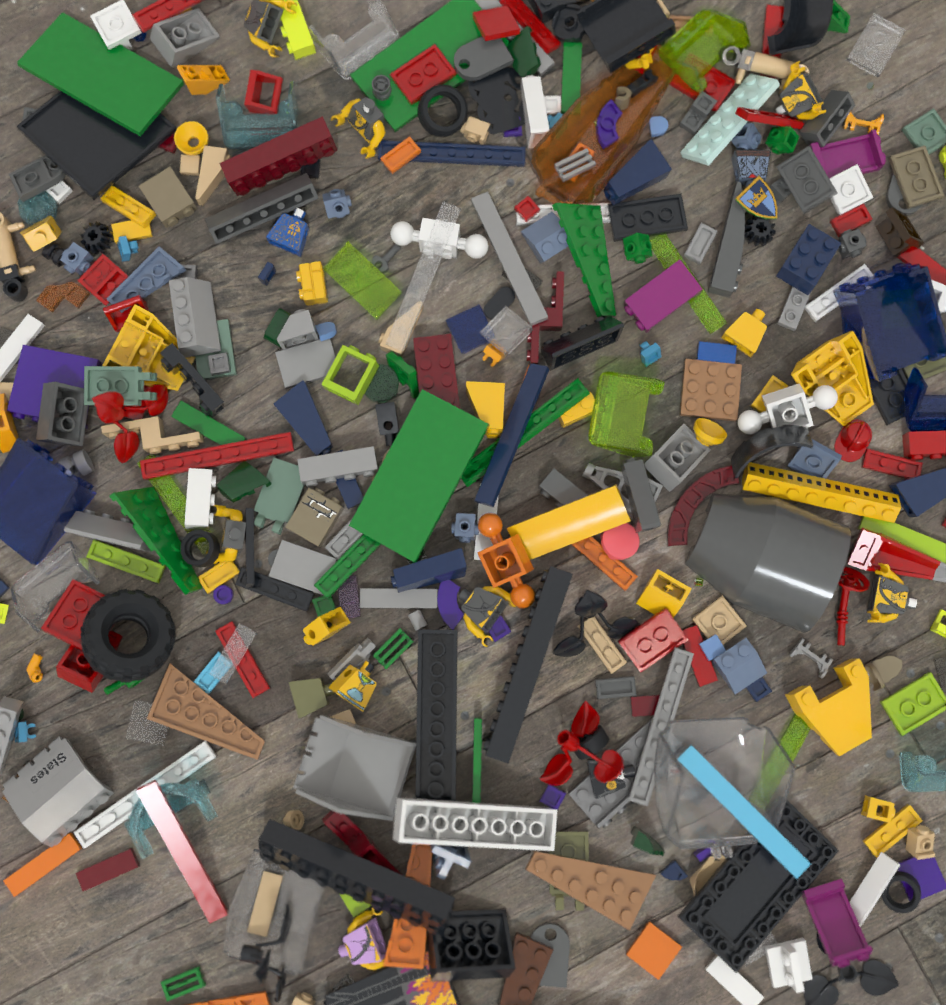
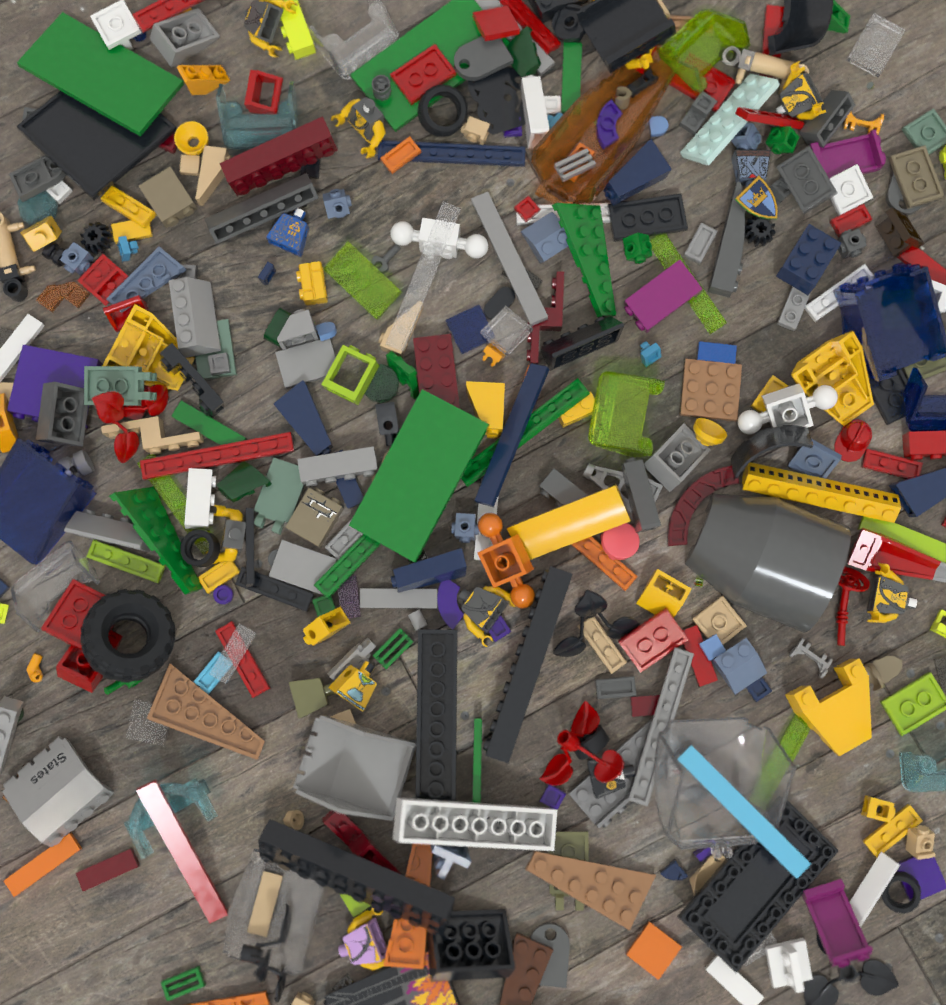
dark azure tile [15,722,36,742] -> none
white tile [74,741,217,849] -> none
dark green slope [630,826,665,856] -> none
yellow torso [721,309,767,357] -> none

